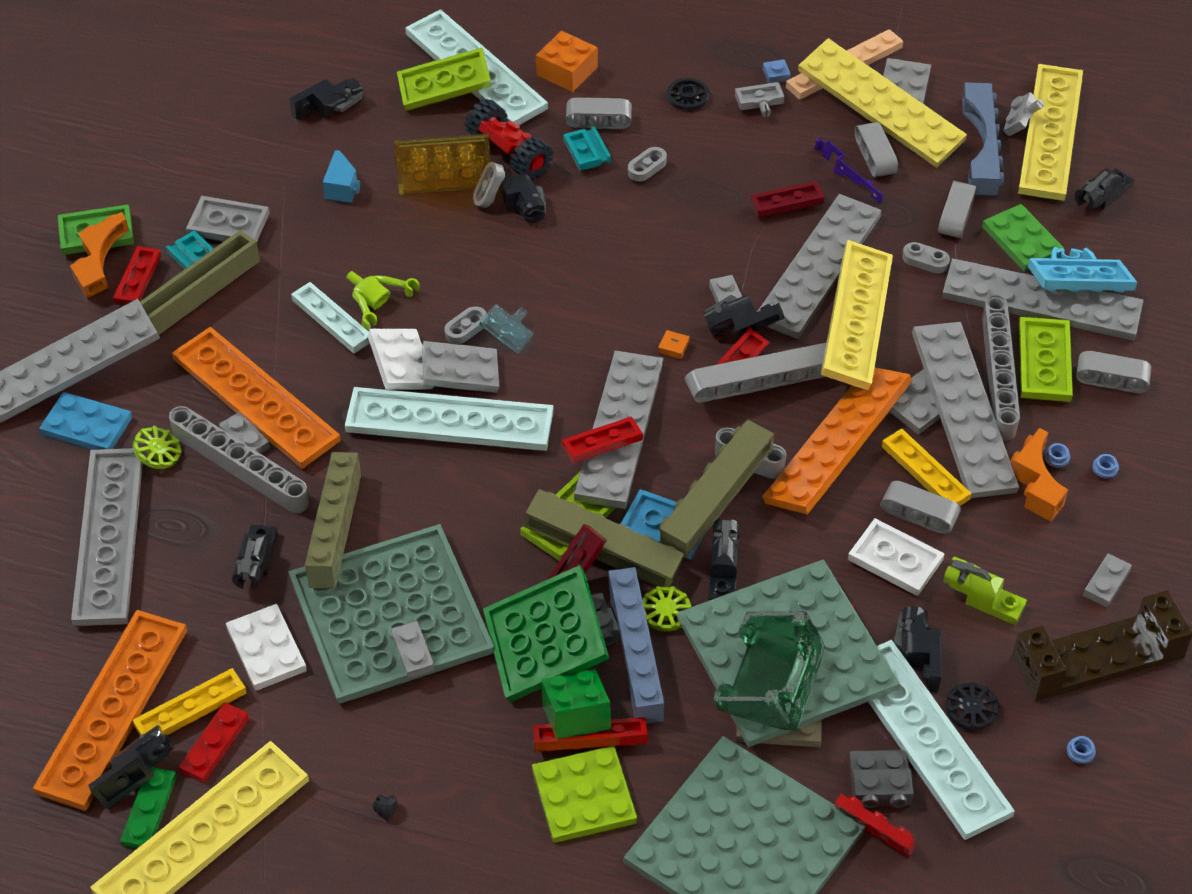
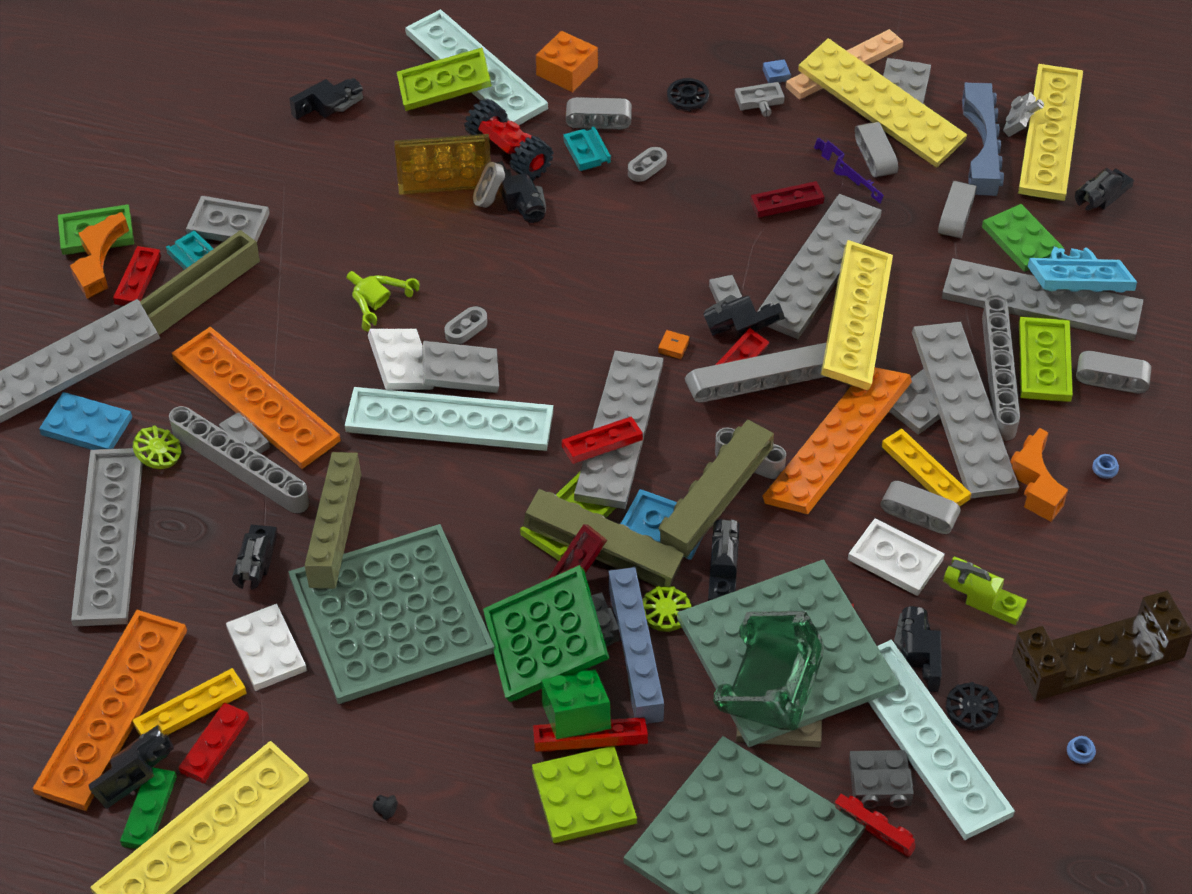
light aqua plate [291,282,370,354] -> none
dark azure slope [323,150,360,203] -> none
light grey plate [391,621,434,678] -> none
clear light blue plate [479,304,534,354] -> none
light grey plate [902,242,950,274] -> none
medium blue plate [1044,443,1070,468] -> none
light grey plate [1083,554,1132,608] -> none

